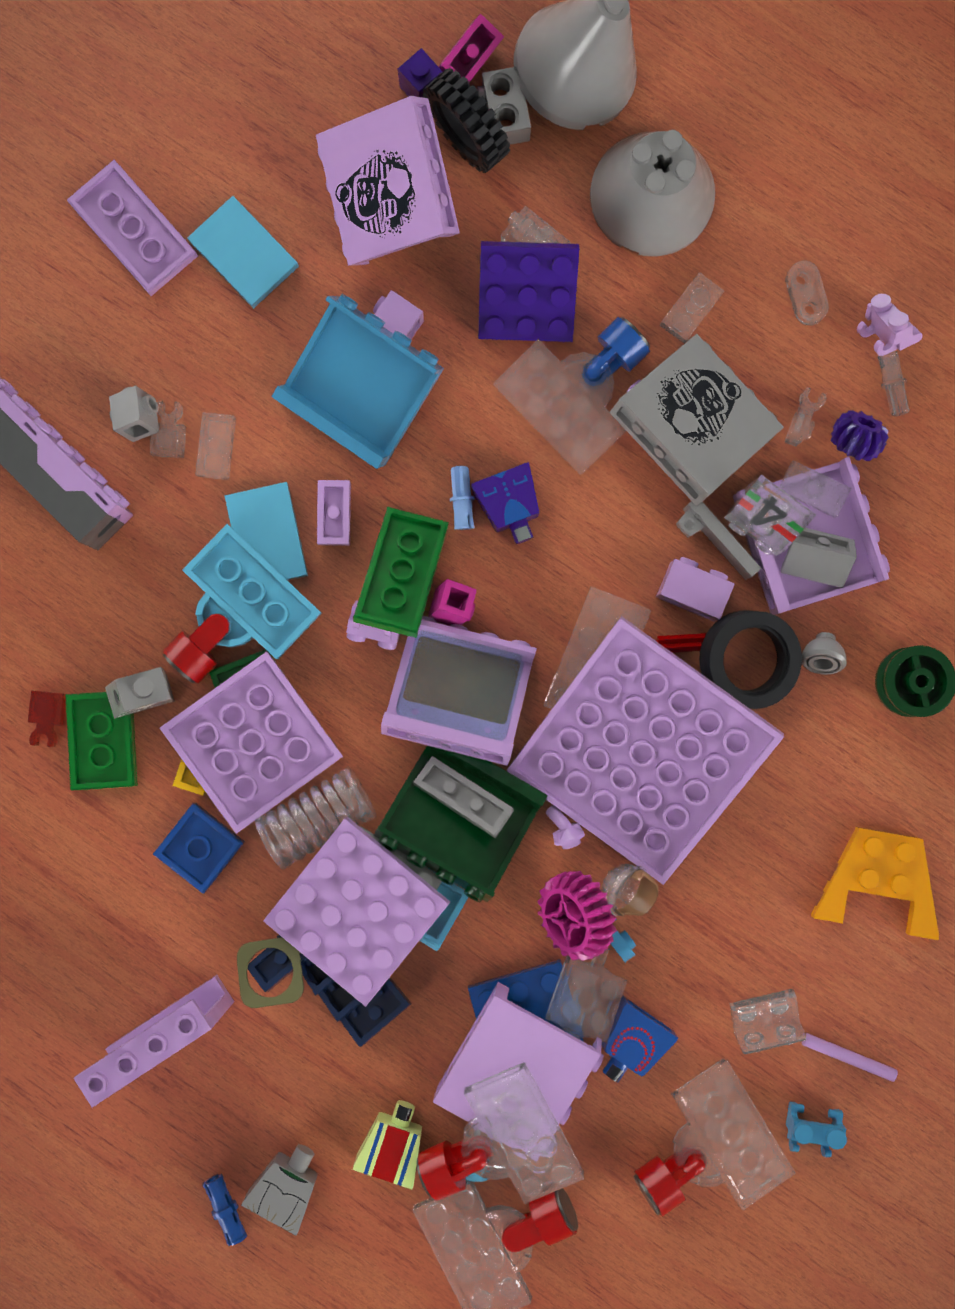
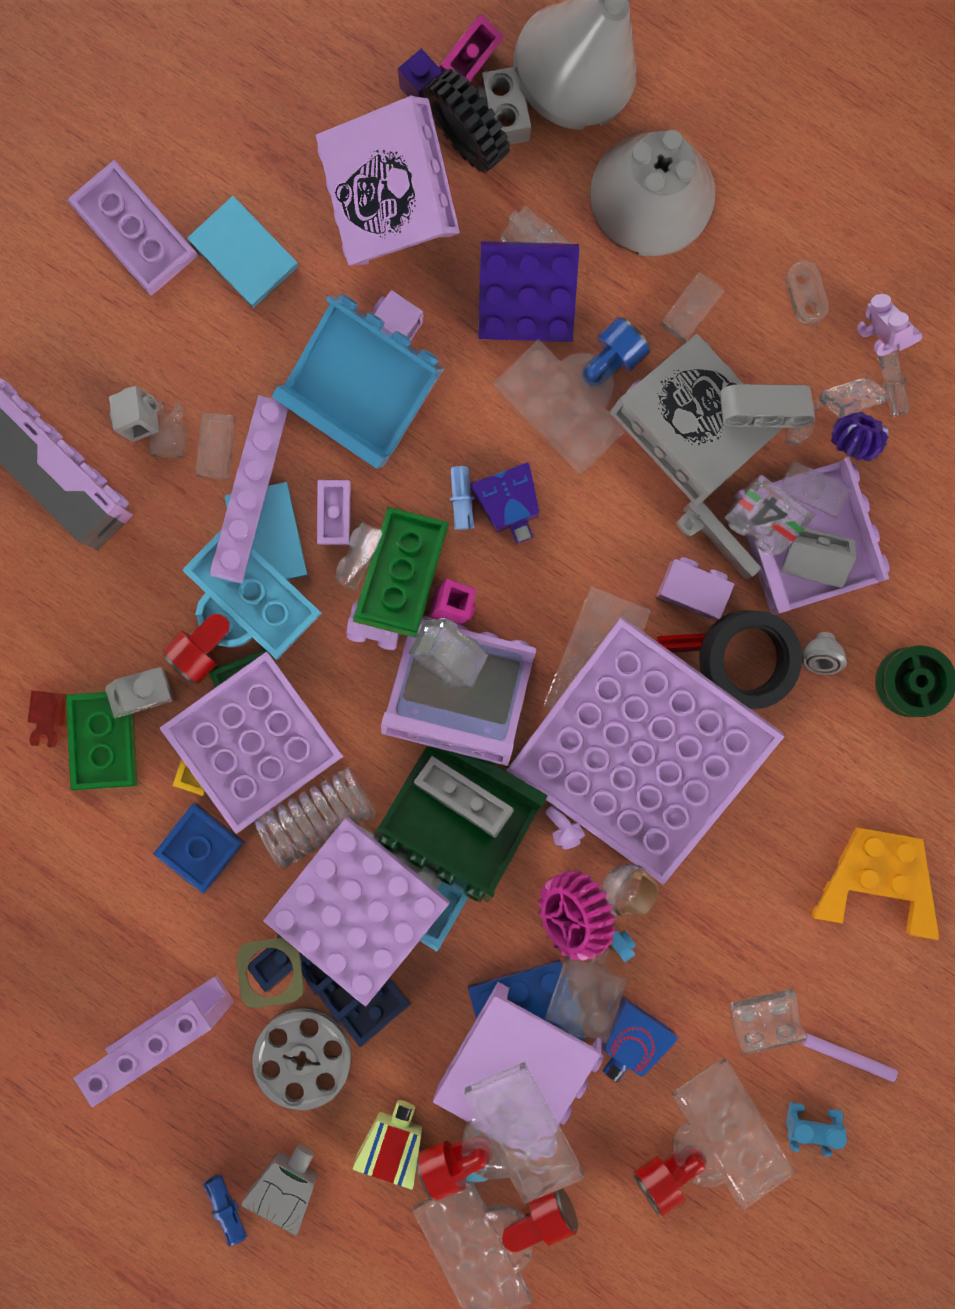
none -> lavender plate [210,395,289,584]
none -> light grey wedge [252,1008,351,1110]
none -> clear plate [335,522,383,591]
none -> clear brick [409,618,488,688]
none -> light grey beam [720,384,815,428]
none -> clear plate [819,376,890,417]

